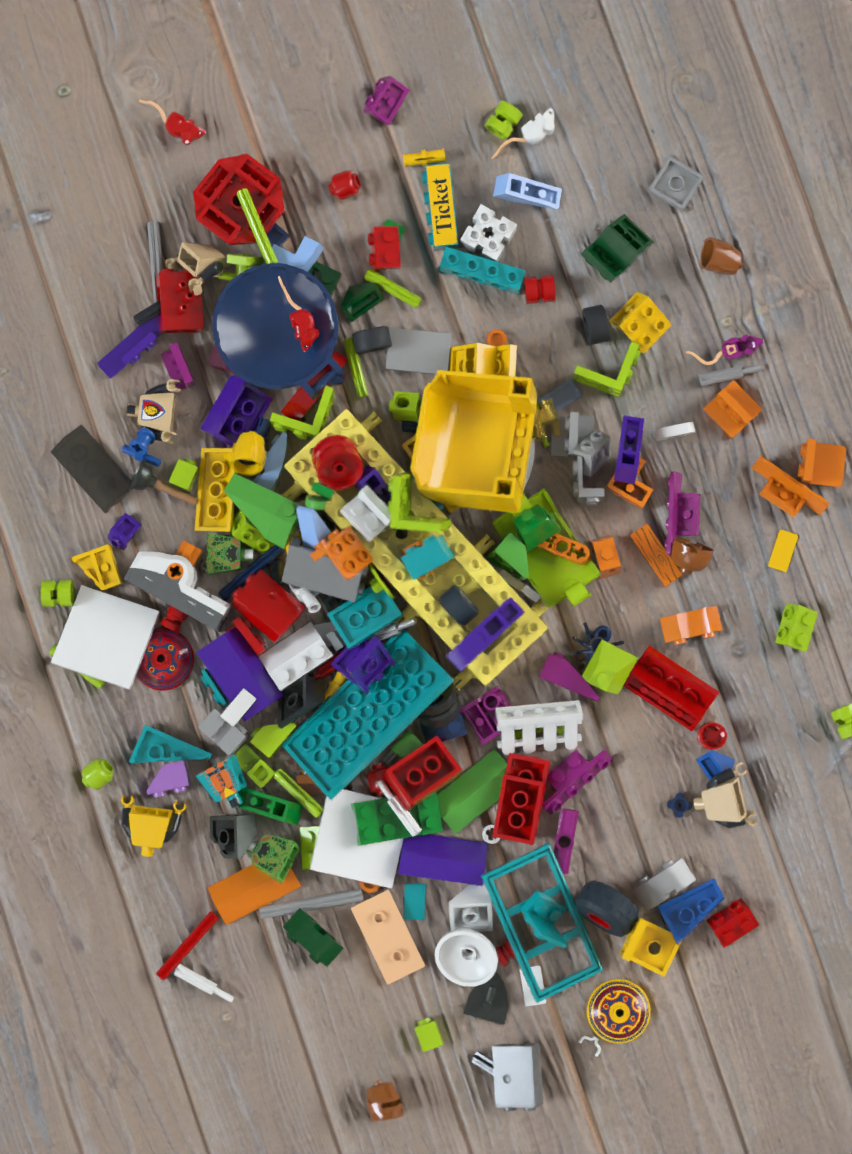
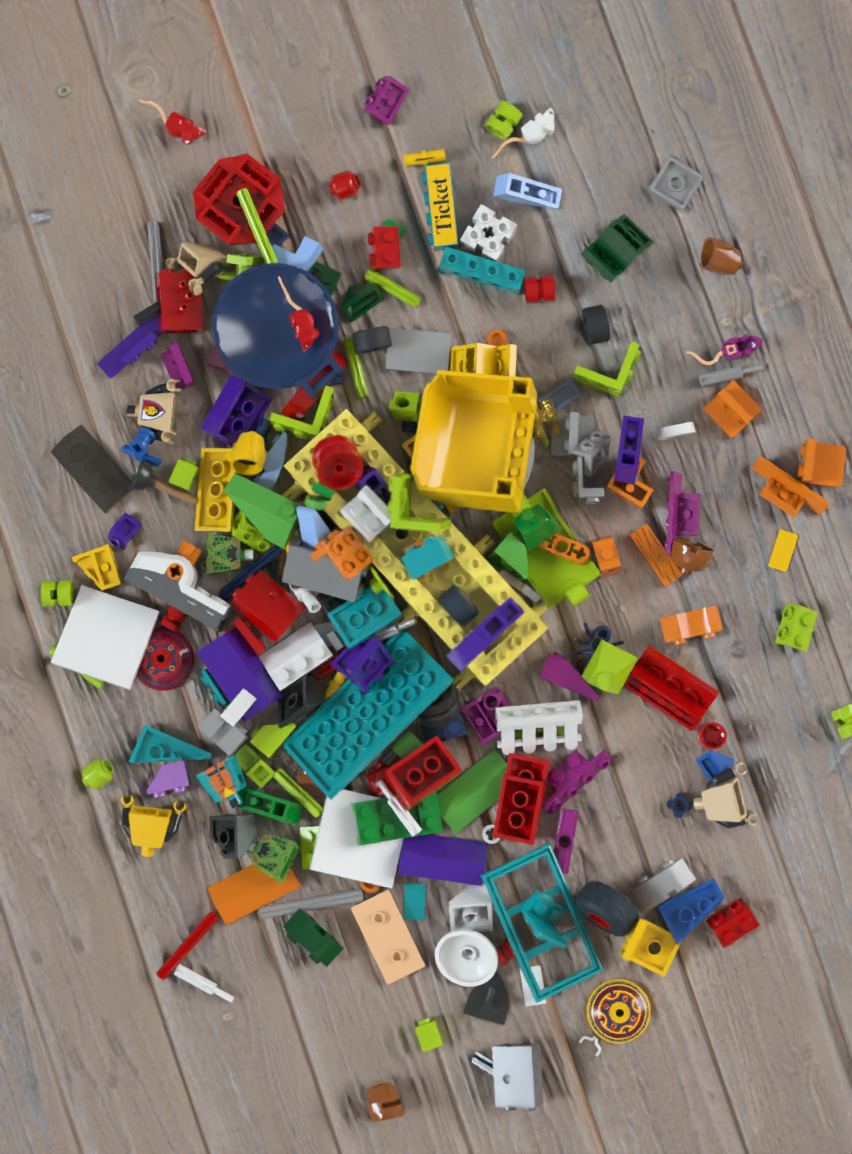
yellow bracket [609,292,671,353] -> none

